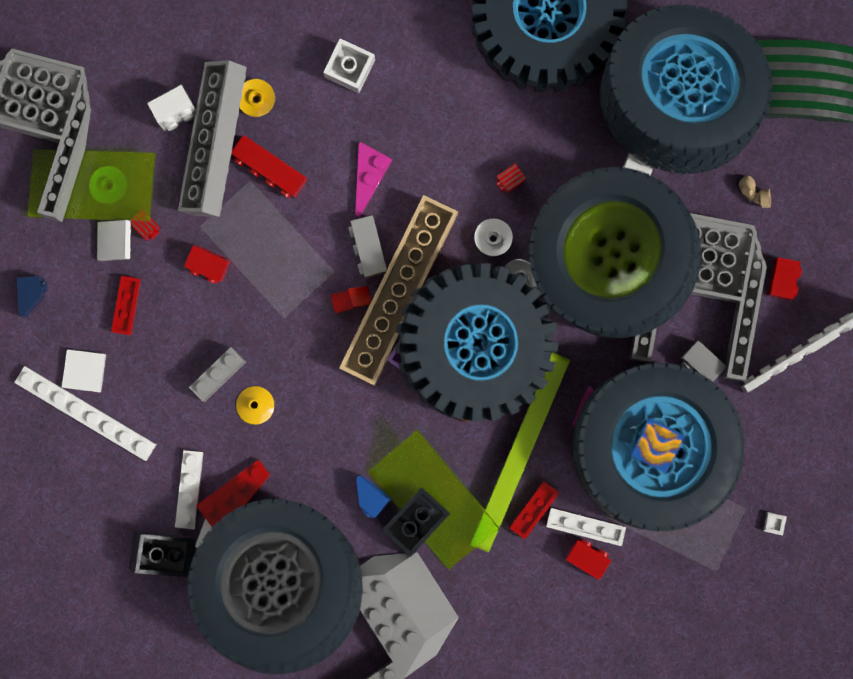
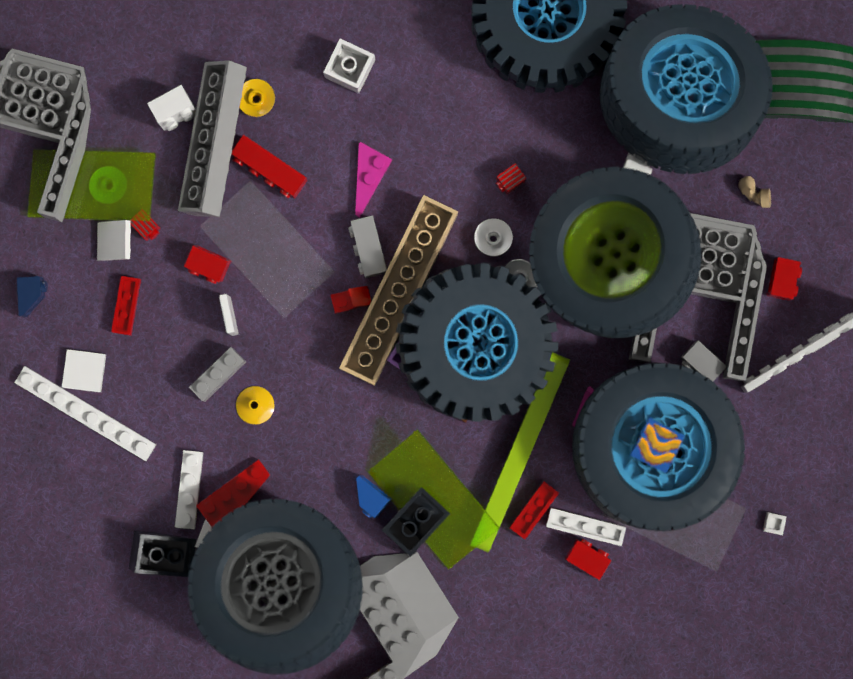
none -> white tile [219,294,239,336]

